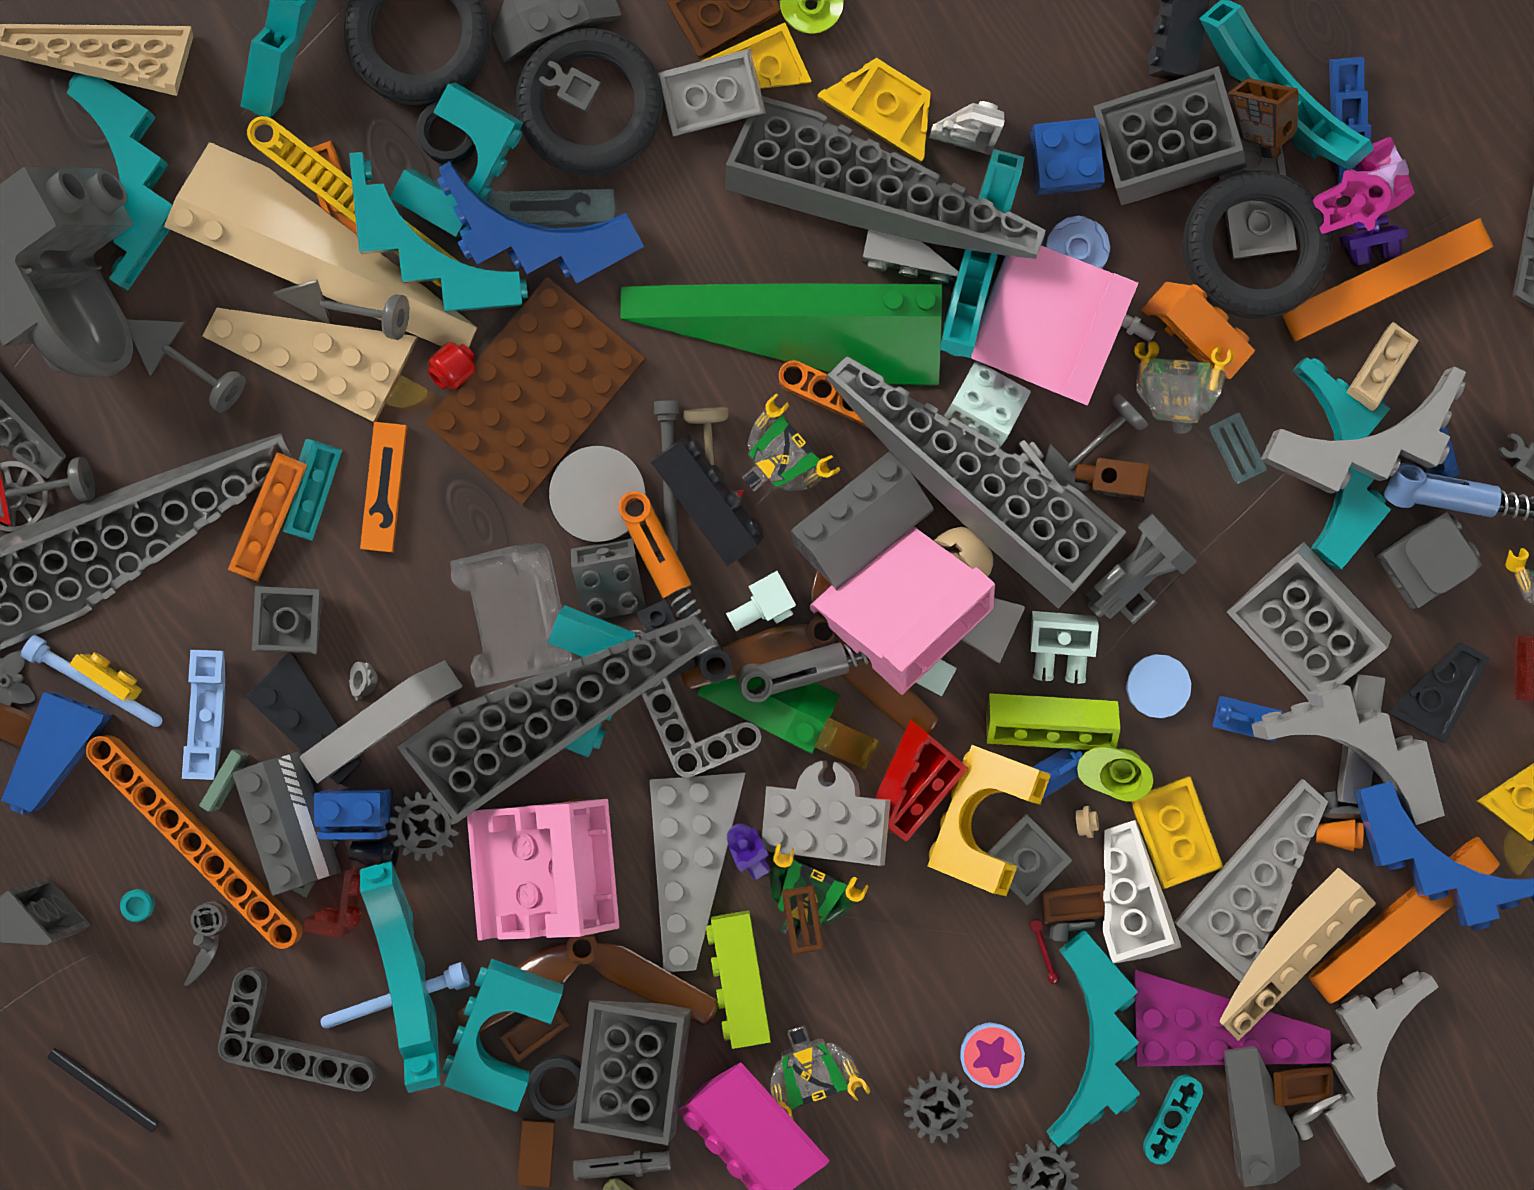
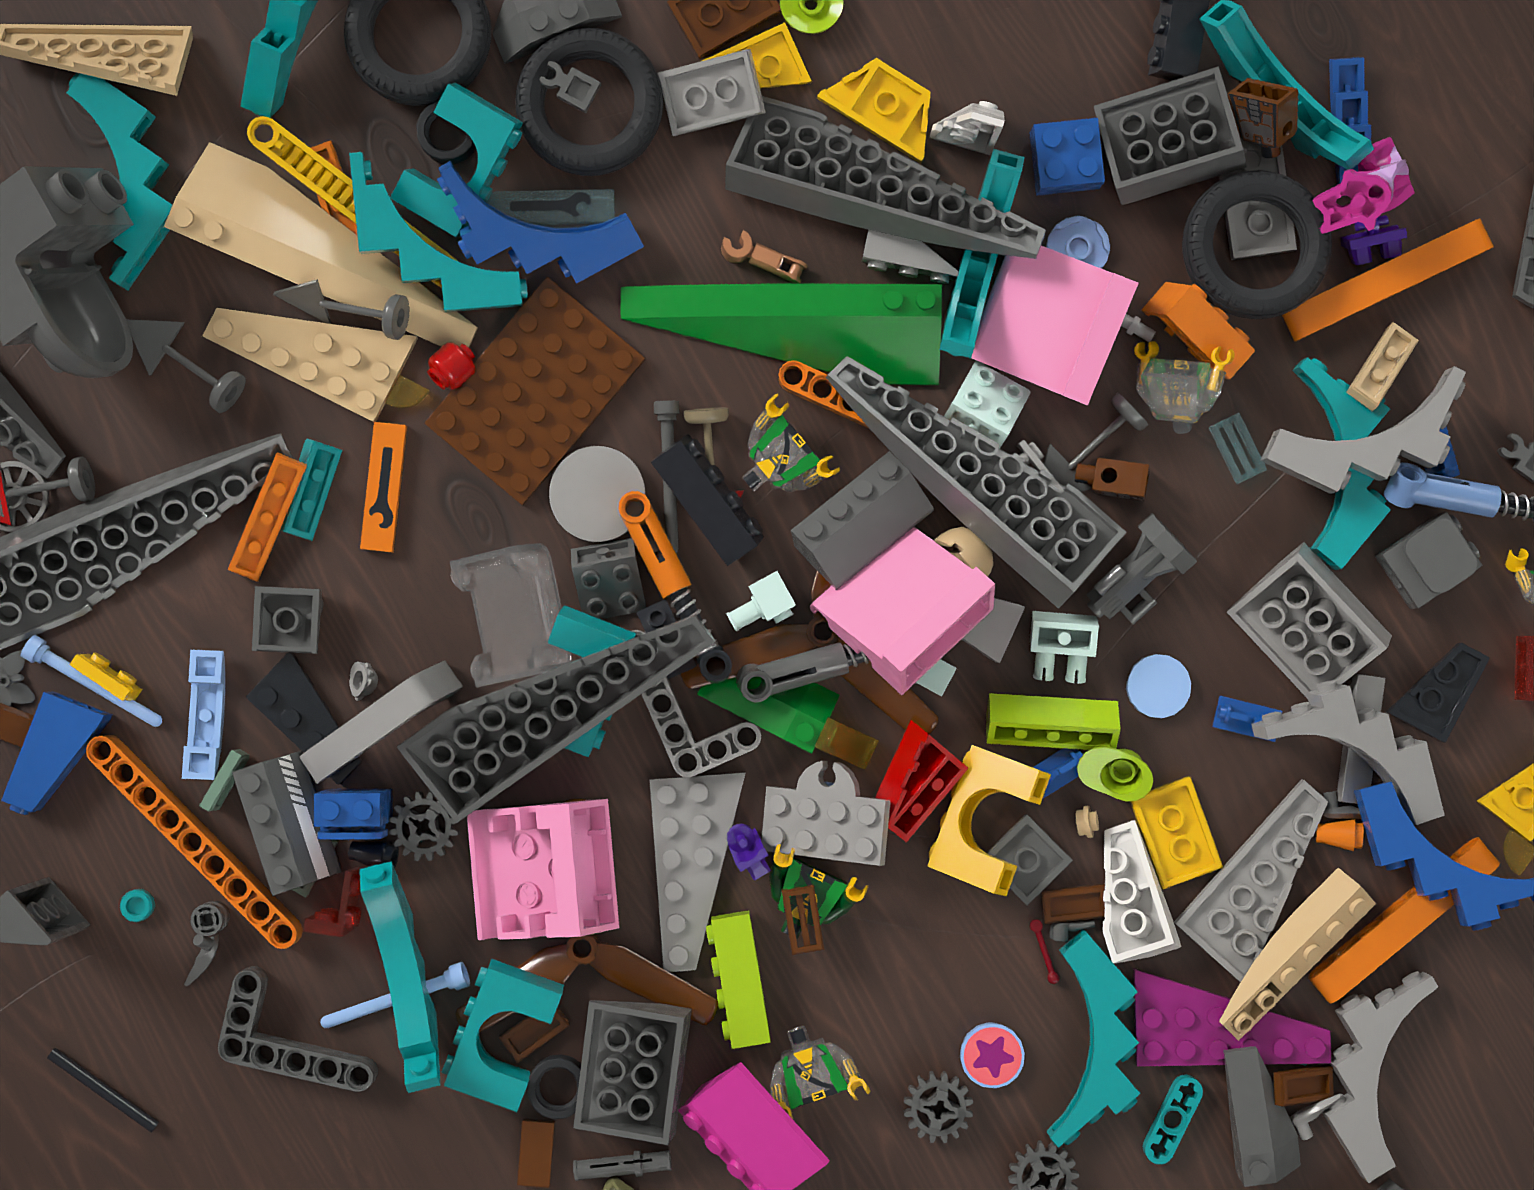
none -> nougat piece [721,230,808,284]

